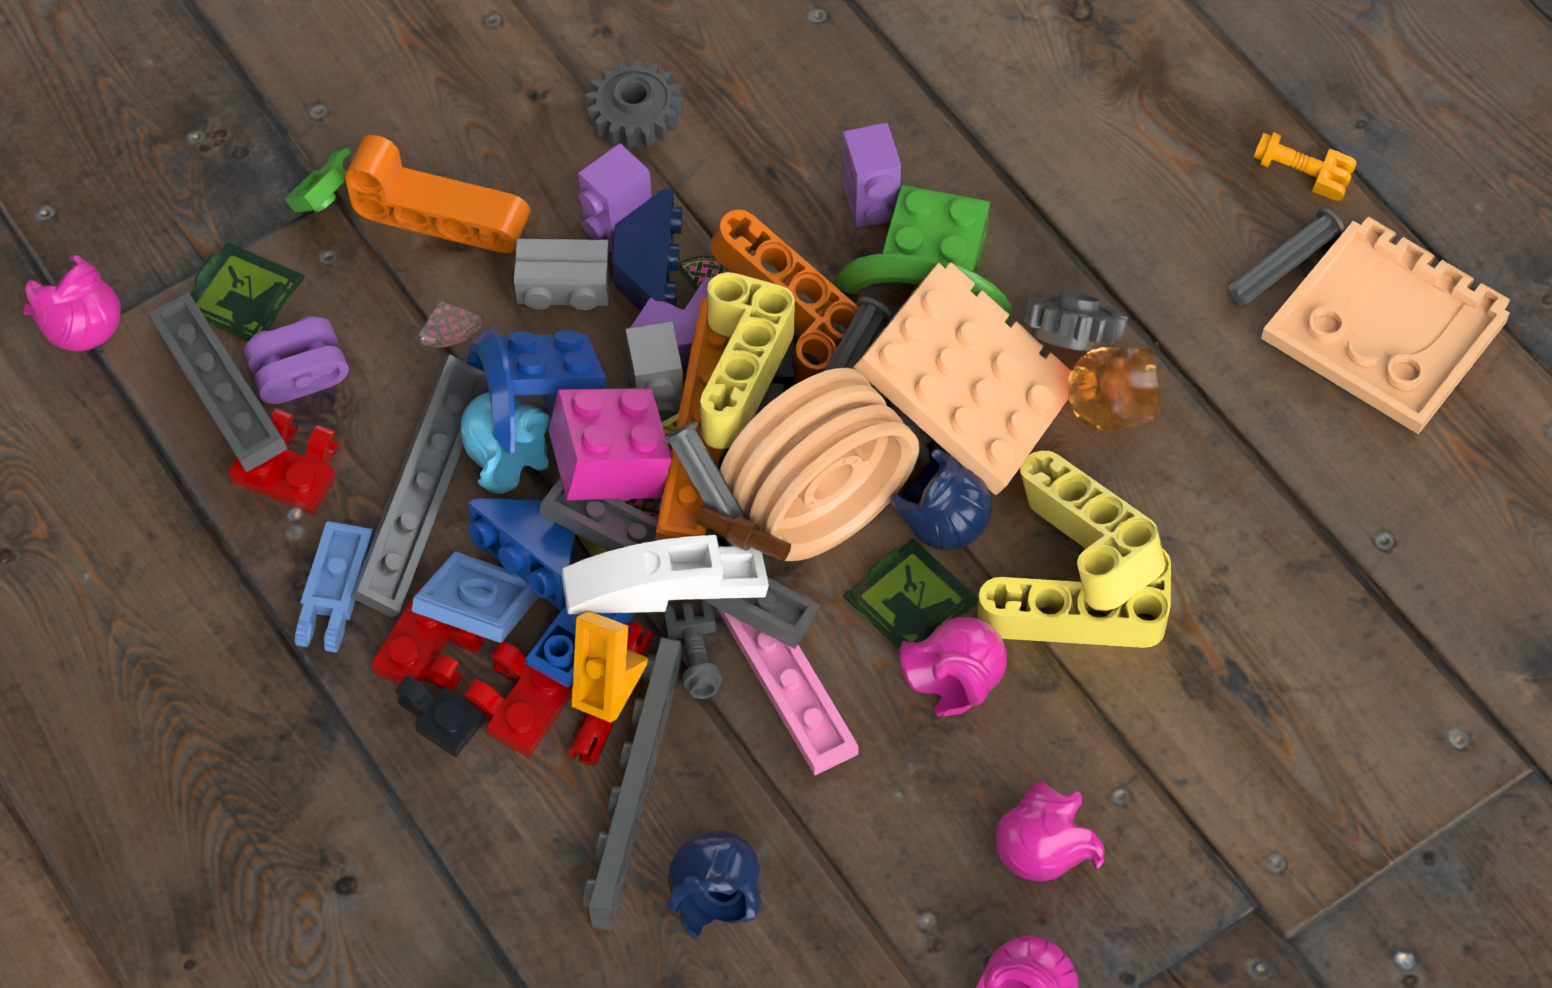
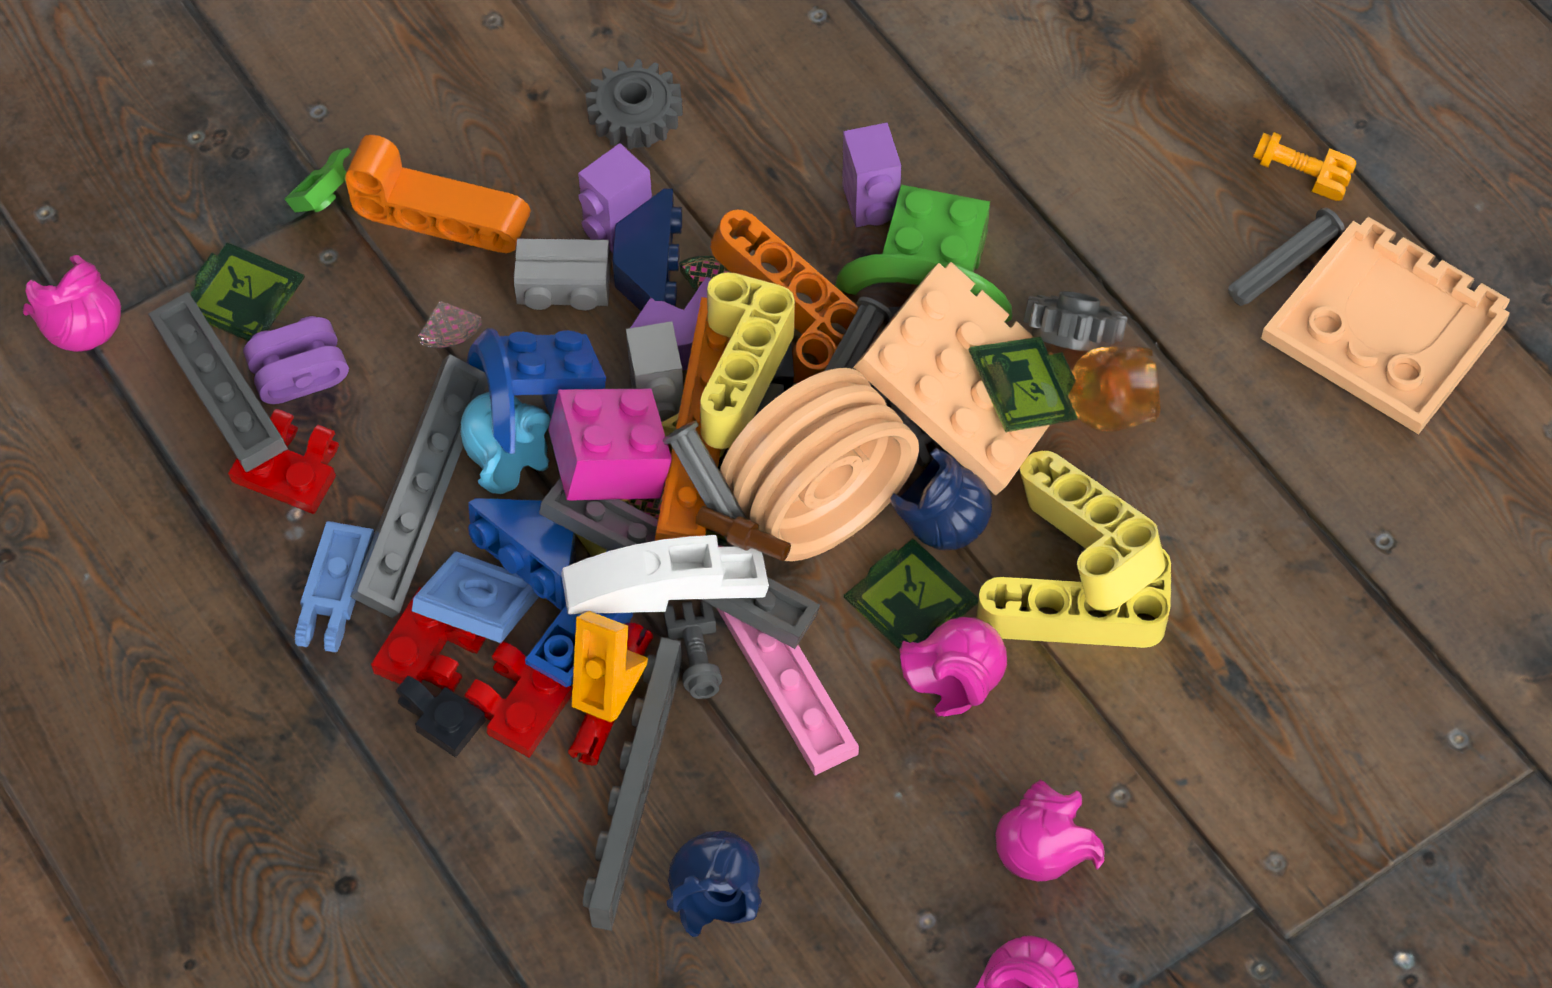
none -> clear green piece [968,337,1078,432]

